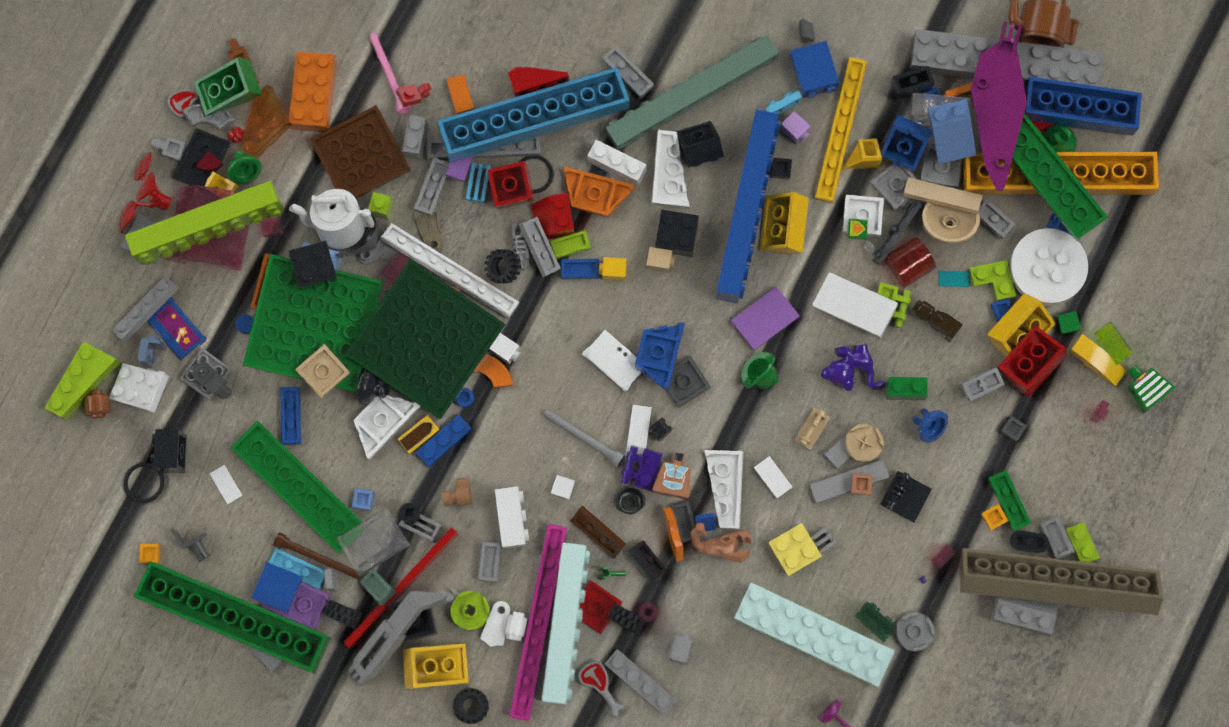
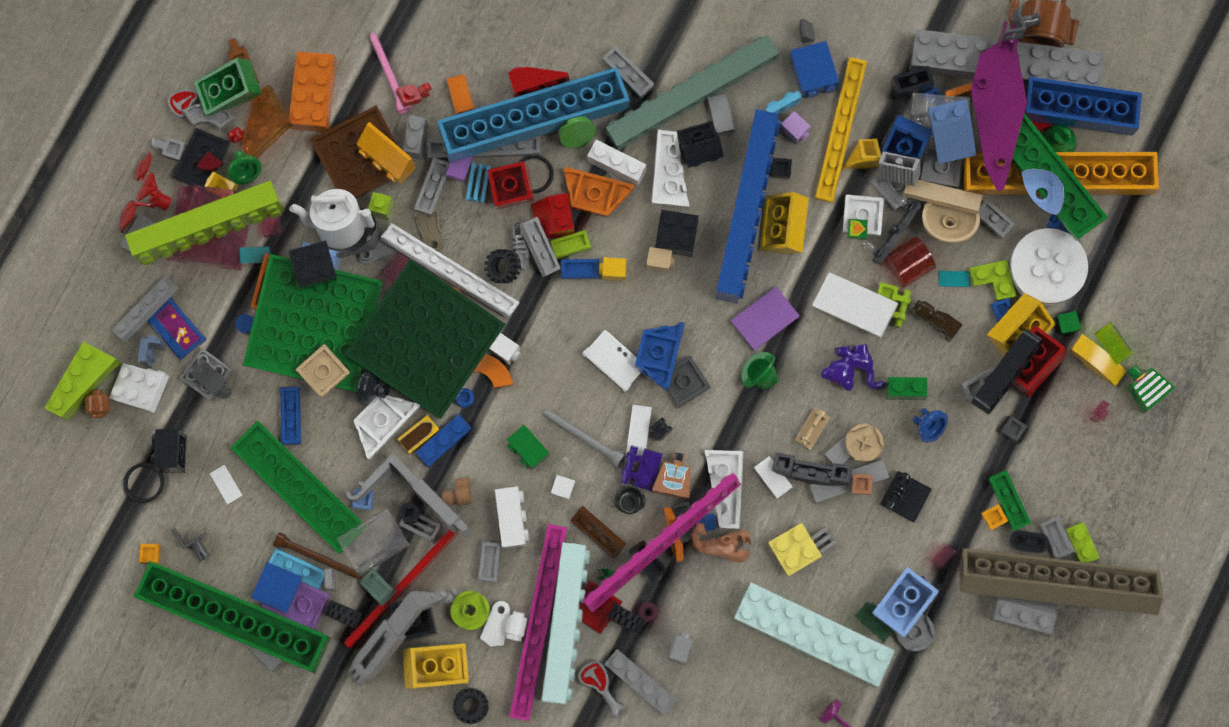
none -> teal sticker [239,247,270,263]
none -> light grey hinge [346,454,471,537]
none -> light orange slope [357,122,416,185]
none -> green brick [506,424,550,470]
none -> bright green tile [558,117,596,148]
none -> dark pink plate [583,472,741,612]
none -> light grey tile [708,94,734,134]
none -> black slope [772,452,852,486]
none -> light blue slope [872,567,939,638]
none -> light grey brick [879,151,921,186]
none -> black beam [971,329,1043,414]
none -> dark grey bracket [1000,7,1041,41]
none -> light blue piece [1022,169,1064,215]

